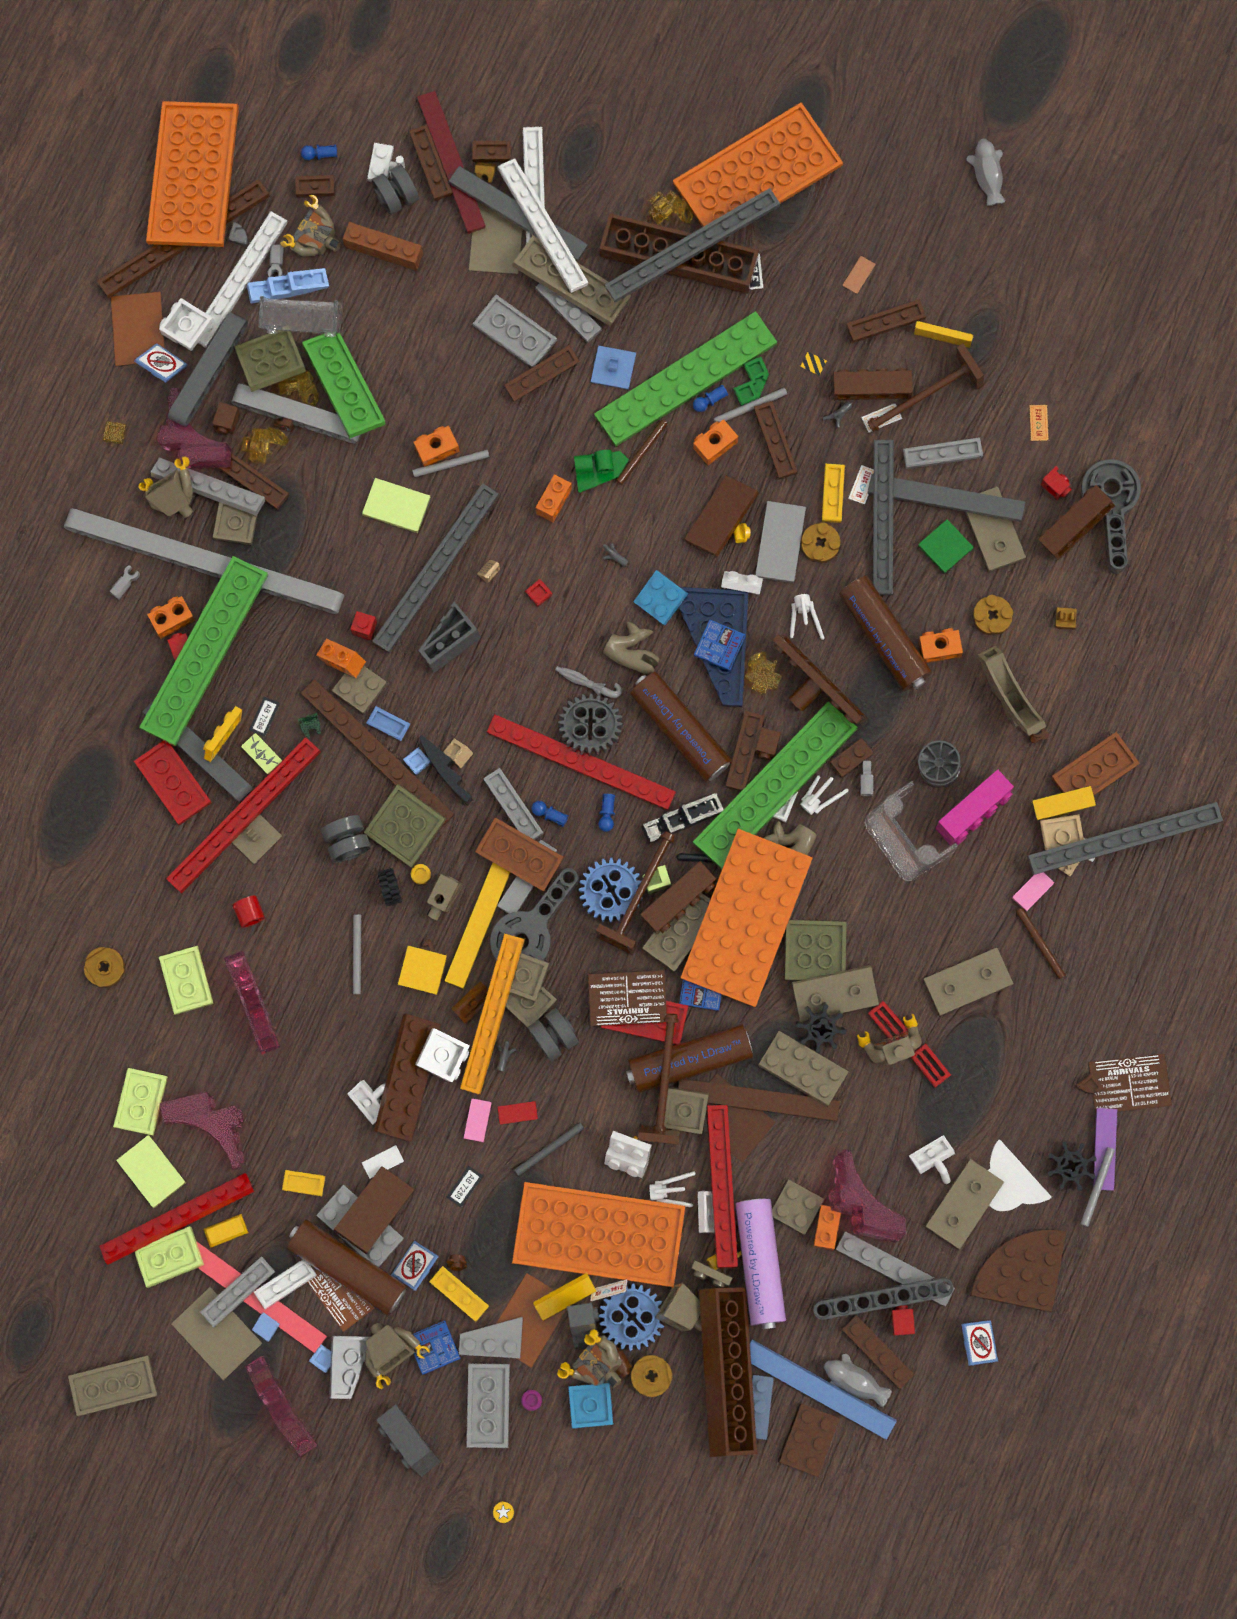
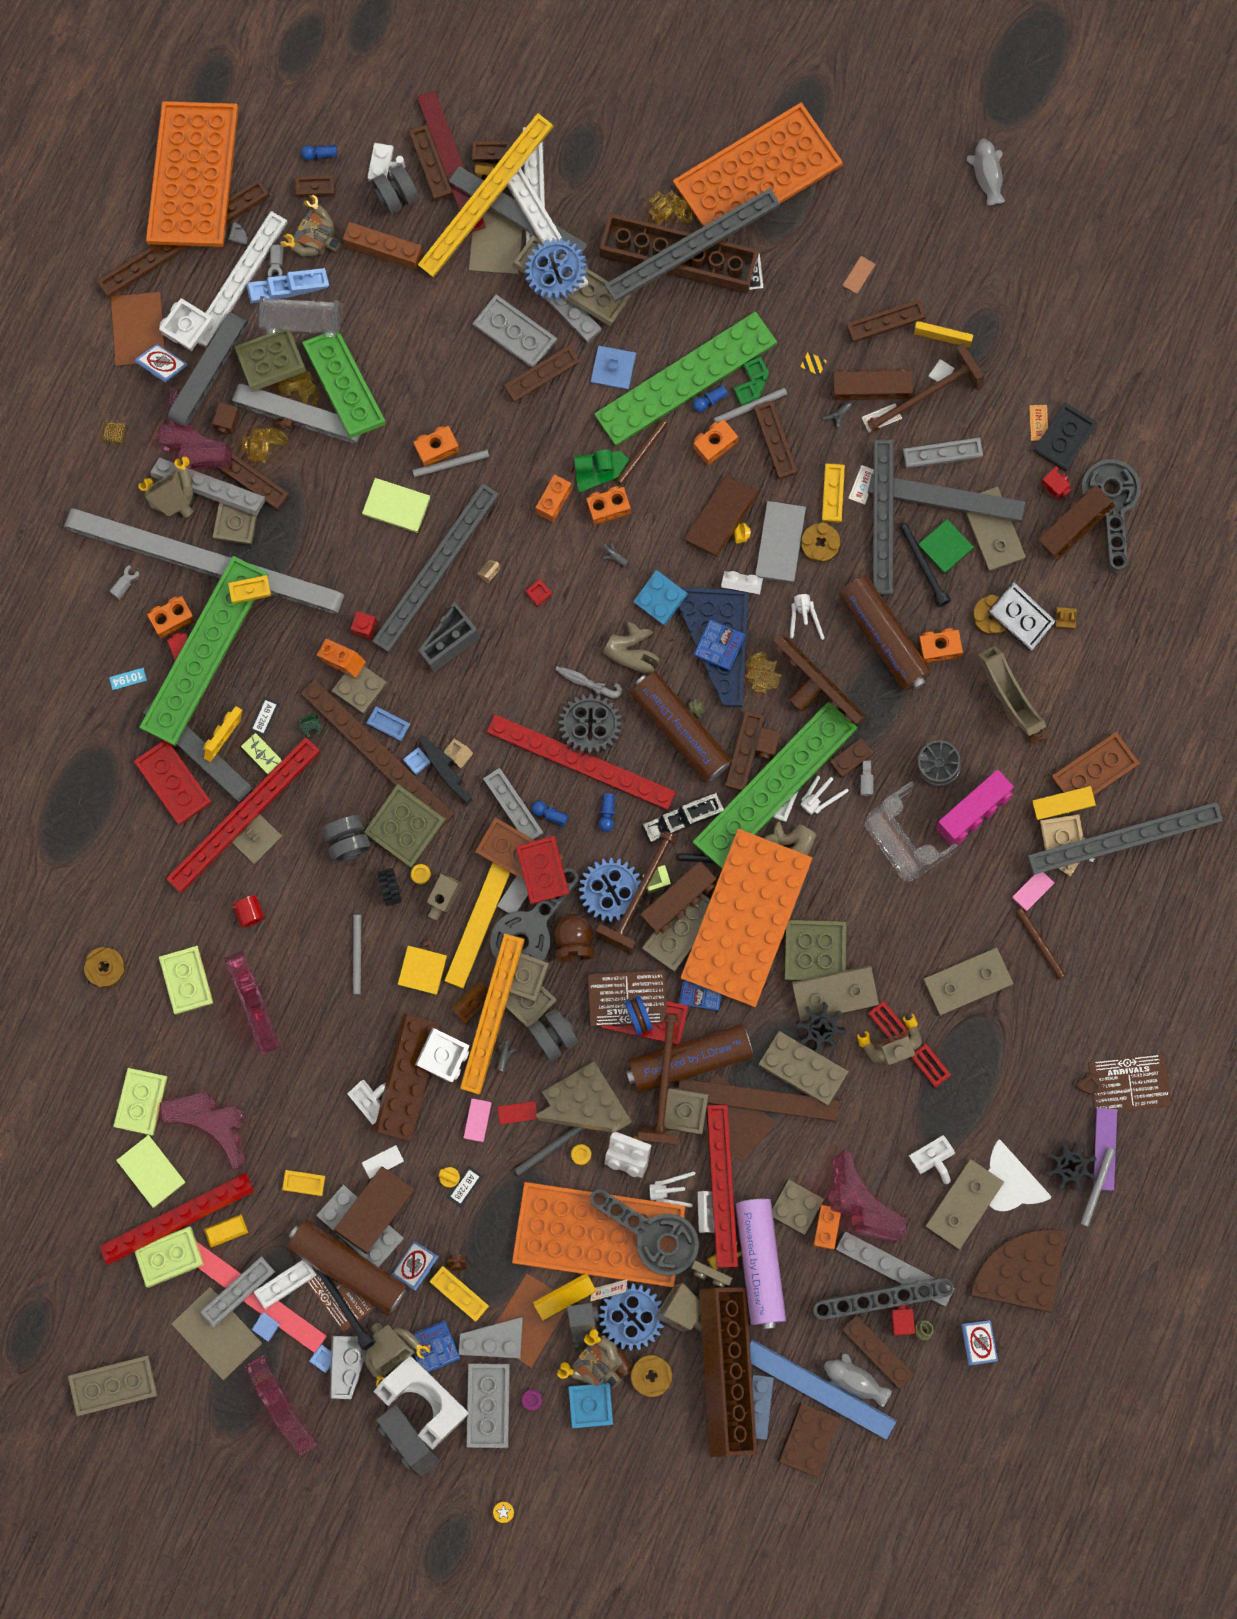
none -> medium azure sticker [109,668,147,690]
none -> yellow plate [228,575,271,604]
none -> black piece [317,1269,376,1351]
none -> white arch [374,1356,469,1450]
none -> yellow plate [418,113,554,278]
none -> yellow plate [439,1167,460,1188]
none -> red tile [516,836,570,905]
none -> medium blue gear [524,238,588,301]
none -> dark tan wing [536,1062,632,1133]
none -> reddish brown tile [554,914,595,962]
none -> yellow tile [571,1144,591,1165]
none -> orange brick [586,486,631,525]
none -> dark grey beam [590,1189,699,1276]
none -> blue head [624,995,653,1035]
none -> olive plate [690,698,705,718]
none -> black piece [900,522,951,608]
none -> olive plate [914,1320,934,1341]
none -> white sticker [929,359,955,382]
none -> tile [987,582,1055,651]
none -> black tile [1033,402,1097,472]

